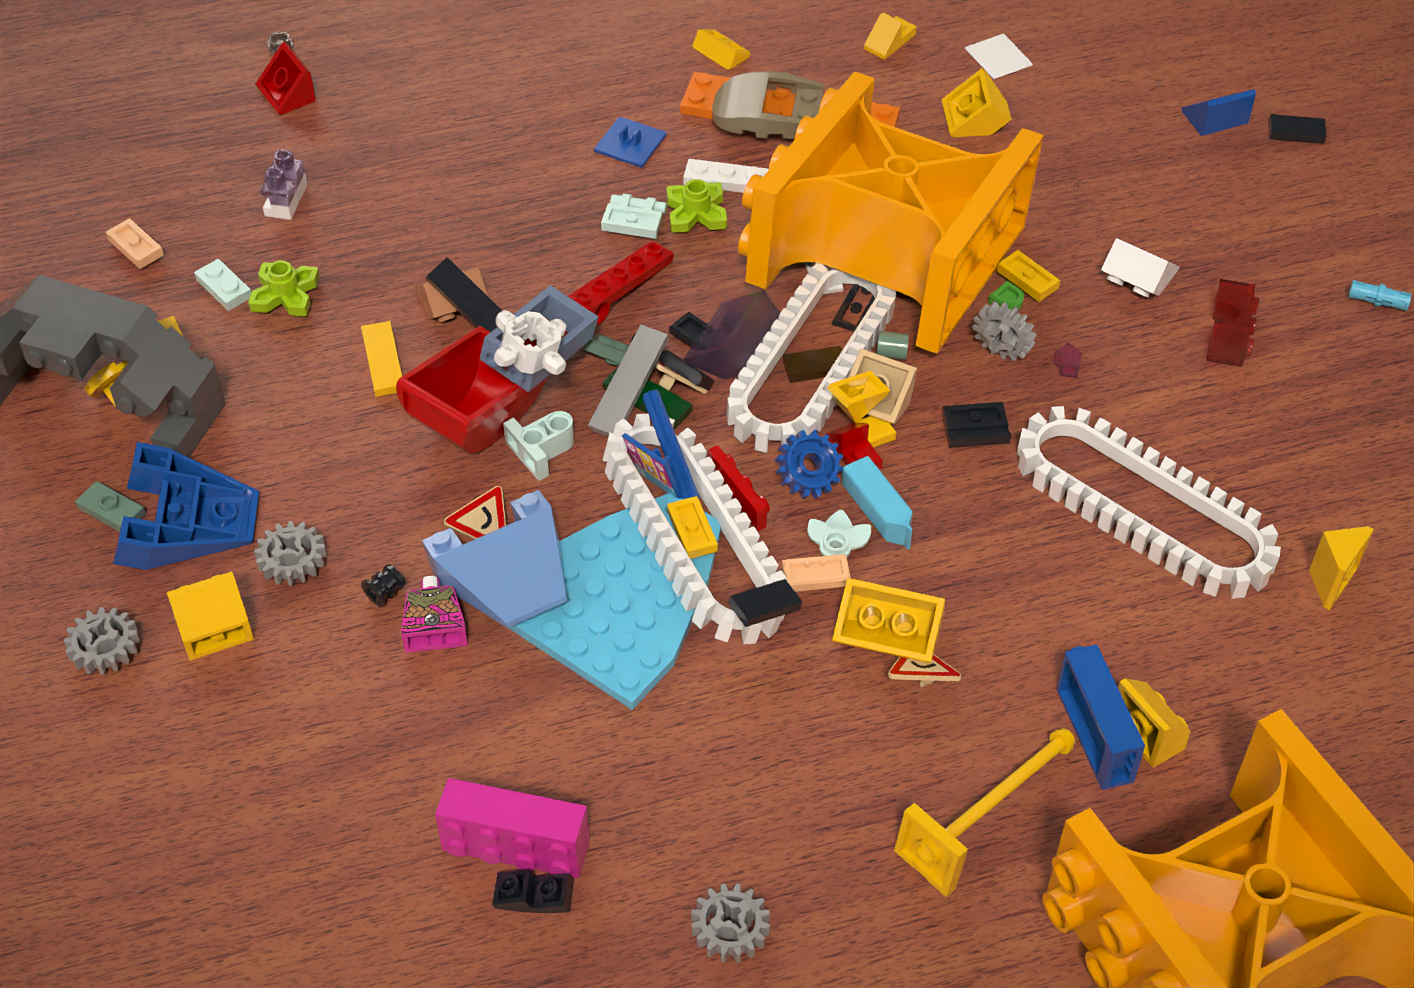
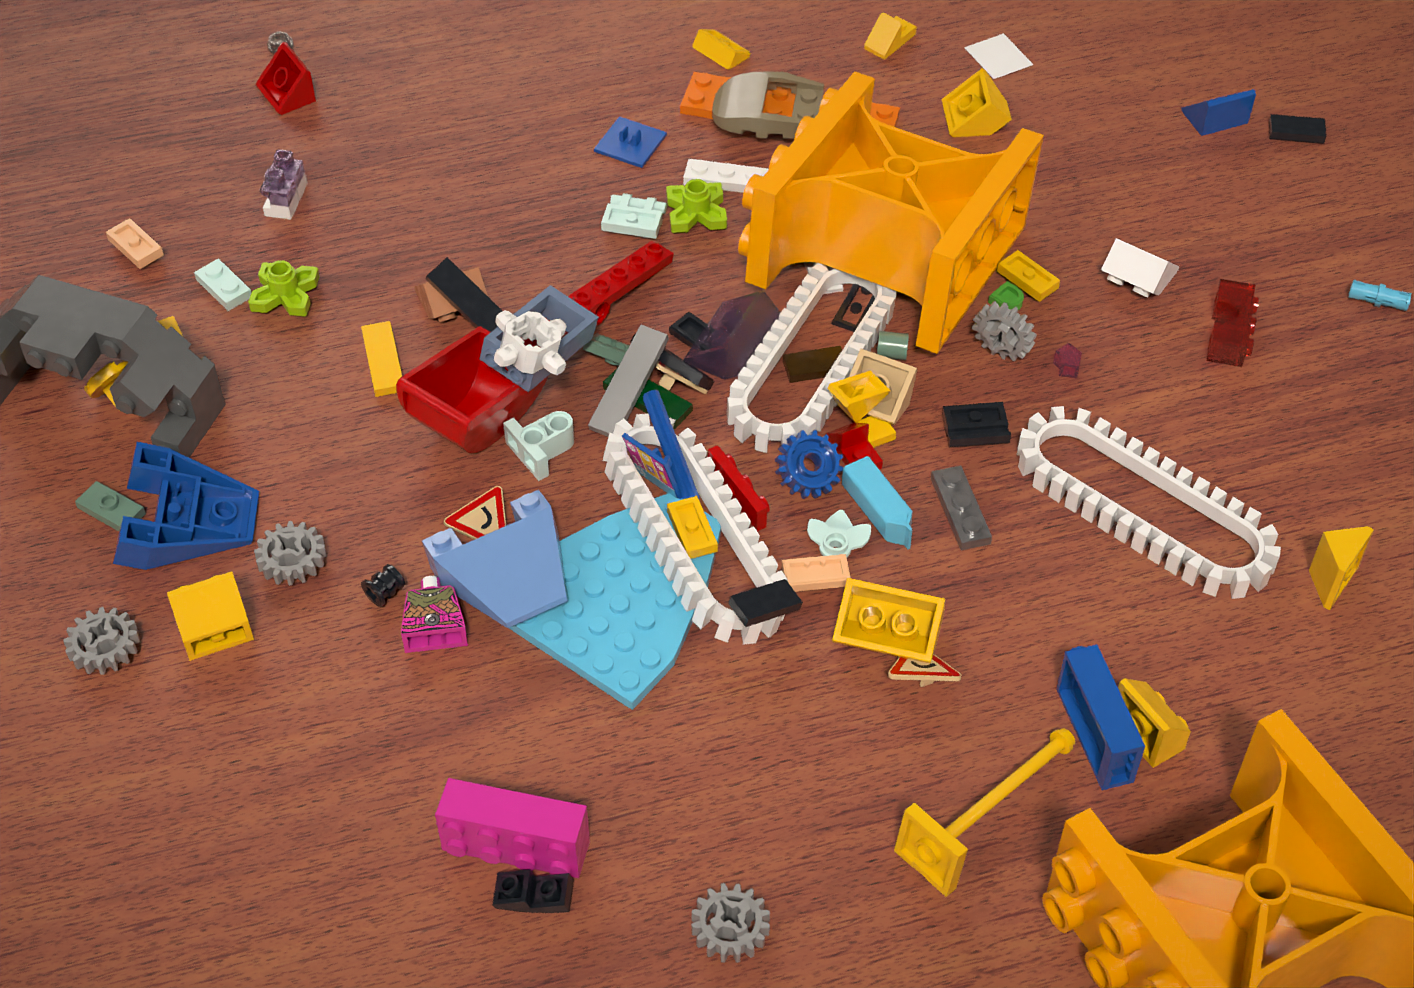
none -> flat silver plate [931,465,992,551]

